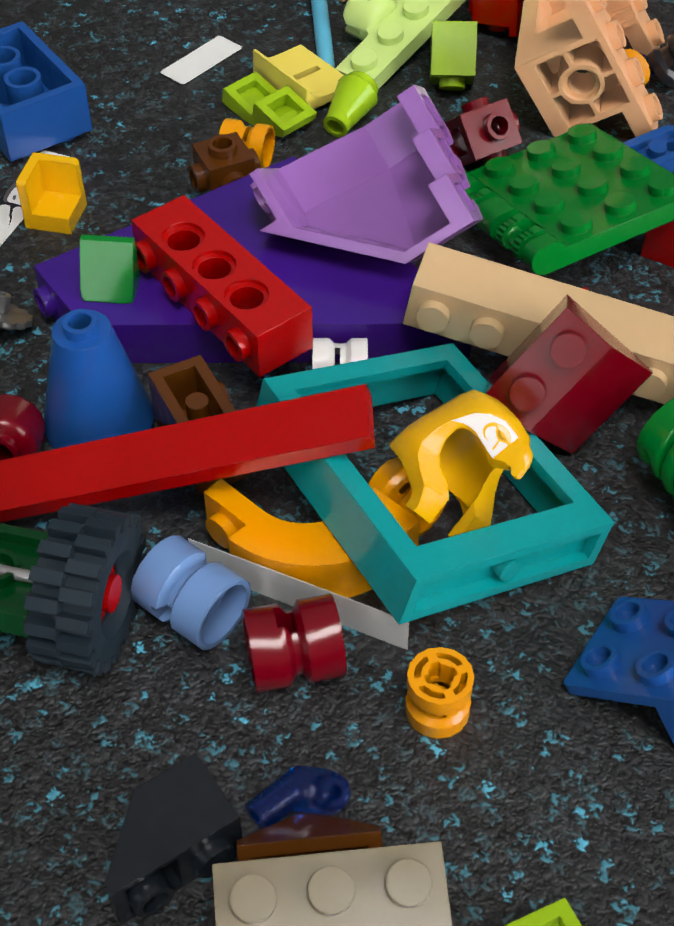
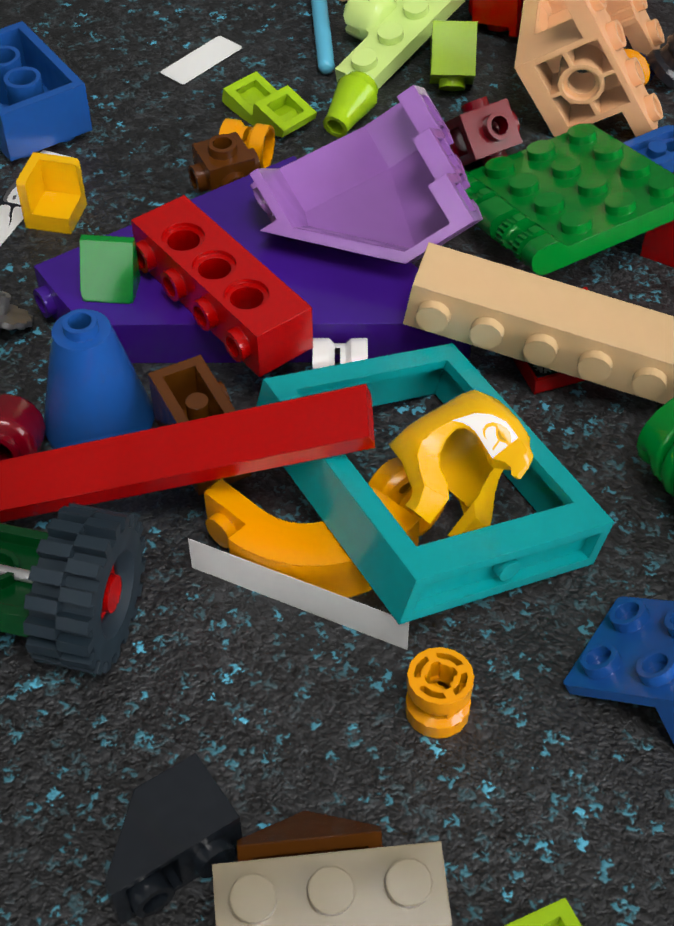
medium blue wheel [130,535,251,650] -> none
dark red wheel [242,594,347,693] -> none
clear blue arm [245,765,351,829] -> none
light yellow piece [253,44,344,110] -> none
dark red slope [486,294,653,454] -> none

